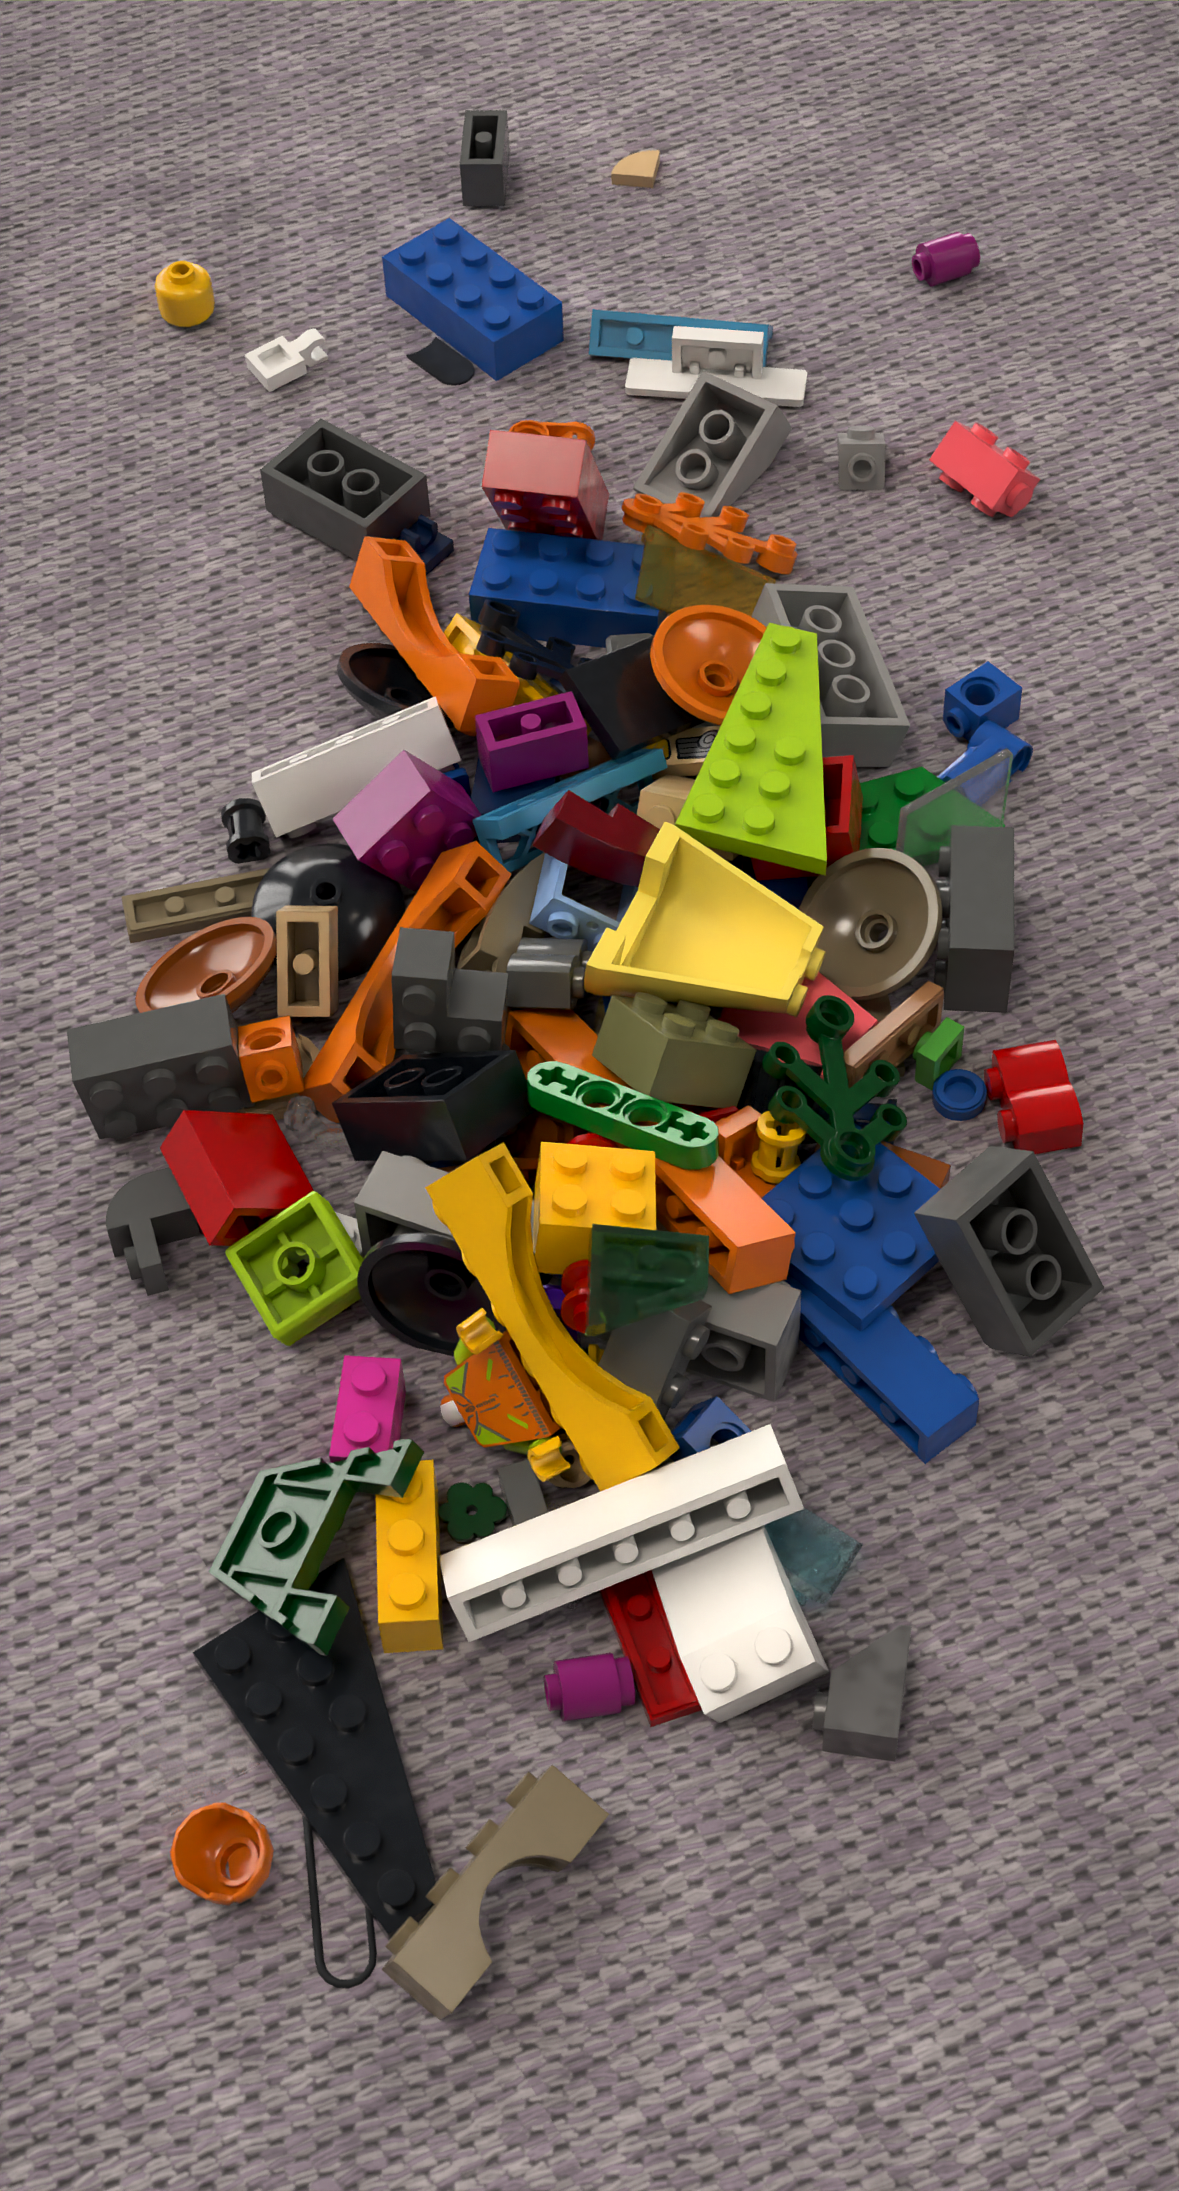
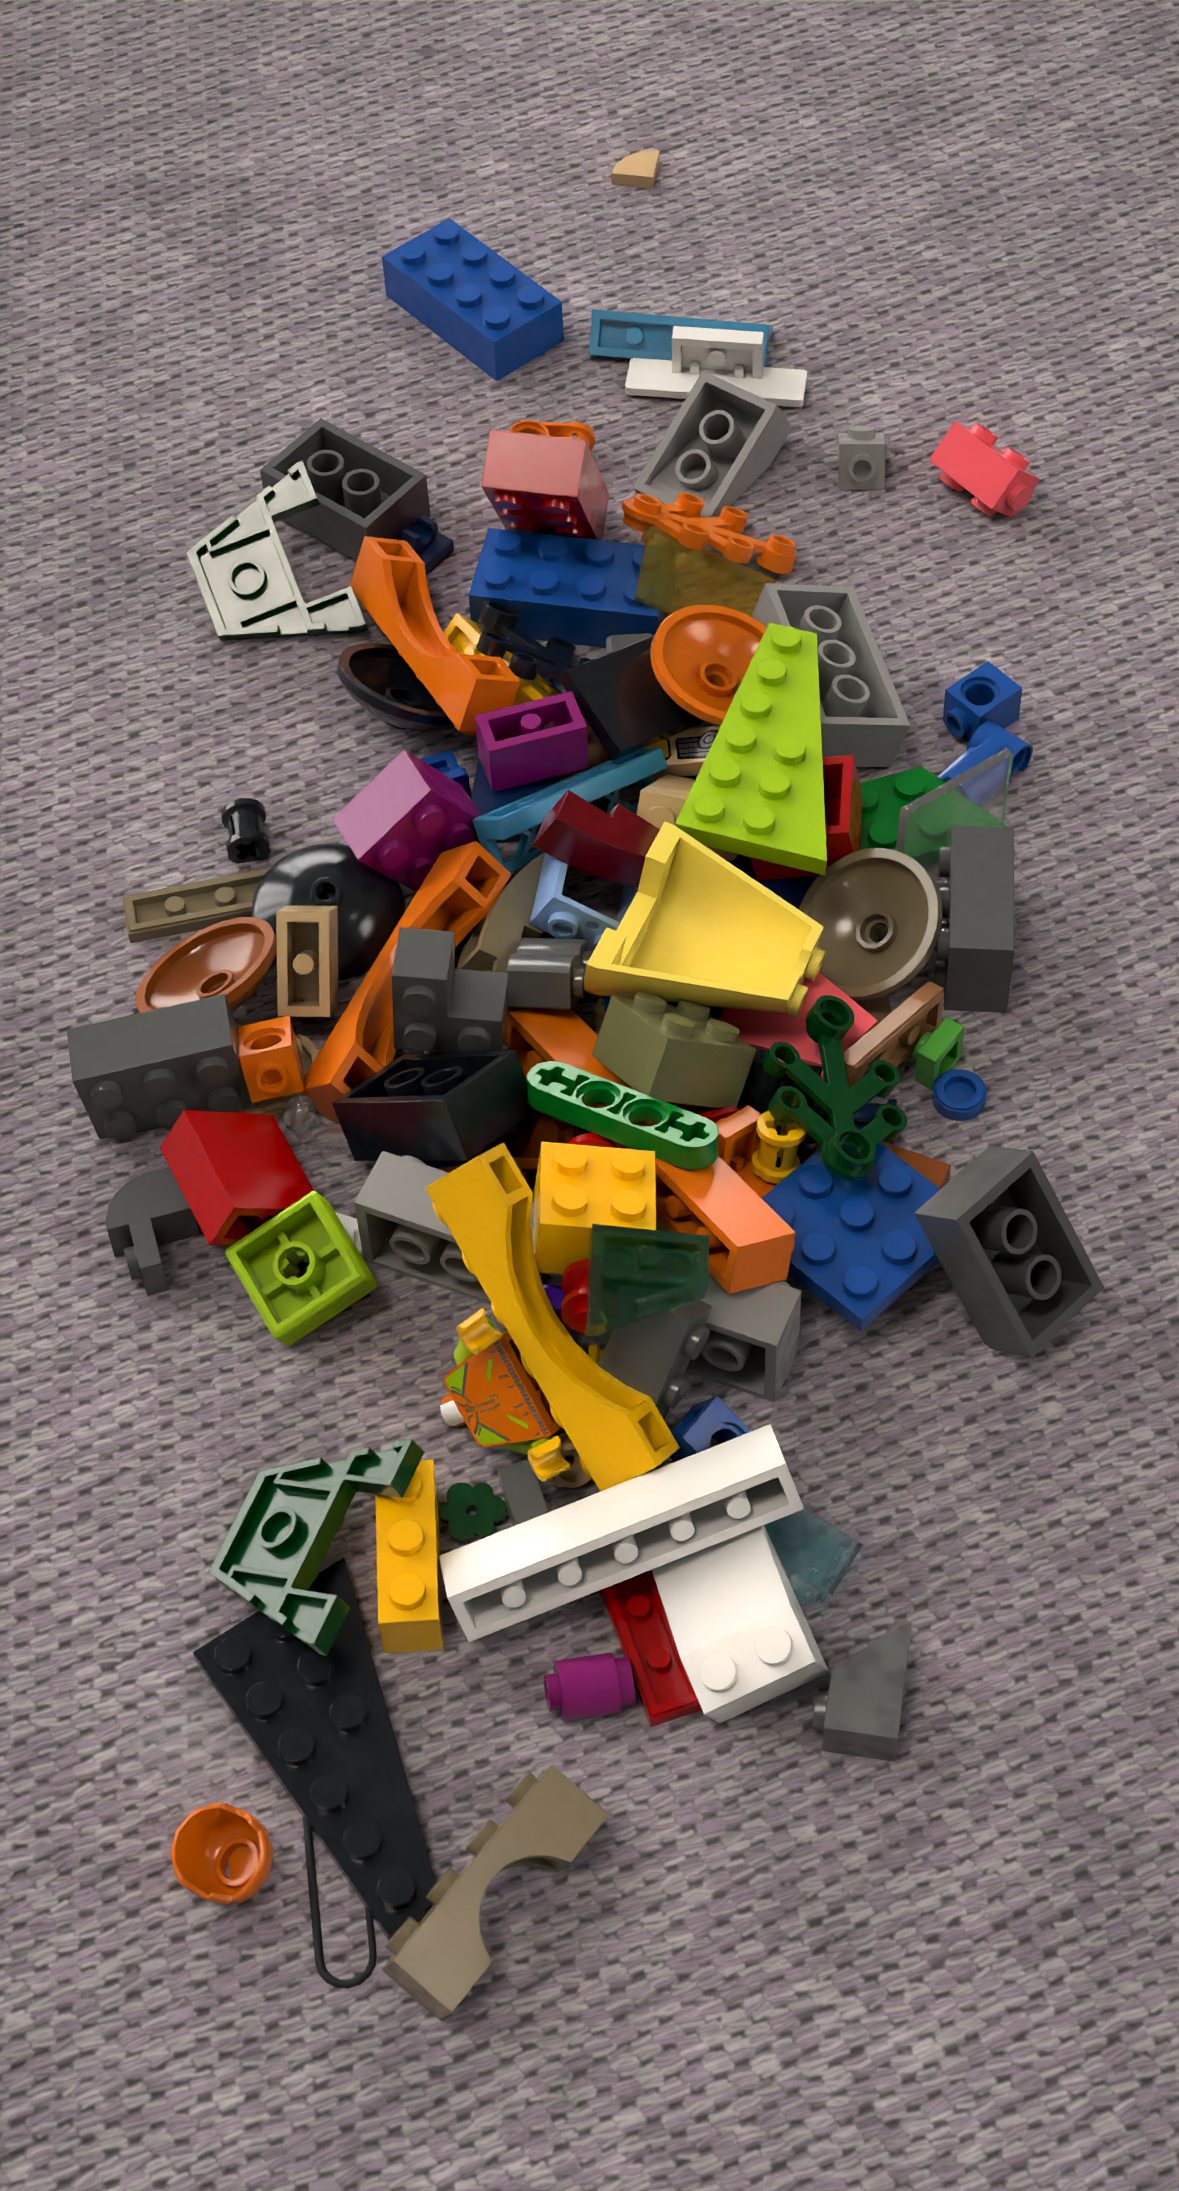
yellow head [155,261,215,327] -> none
white plate [245,329,328,392] -> none
white brick [252,696,462,838] -> none
dark pink brick [329,1355,406,1463] -> none
black dish [357,1233,507,1357] -> none
black piece [407,337,474,386] -> none
dark grey brick [460,110,510,206] -> none
blue brick [783,1275,980,1464] -> none
magenta brick [912,232,980,287] -> none
red brick [984,1040,1084,1154] -> none
none -> wing [186,461,369,641]

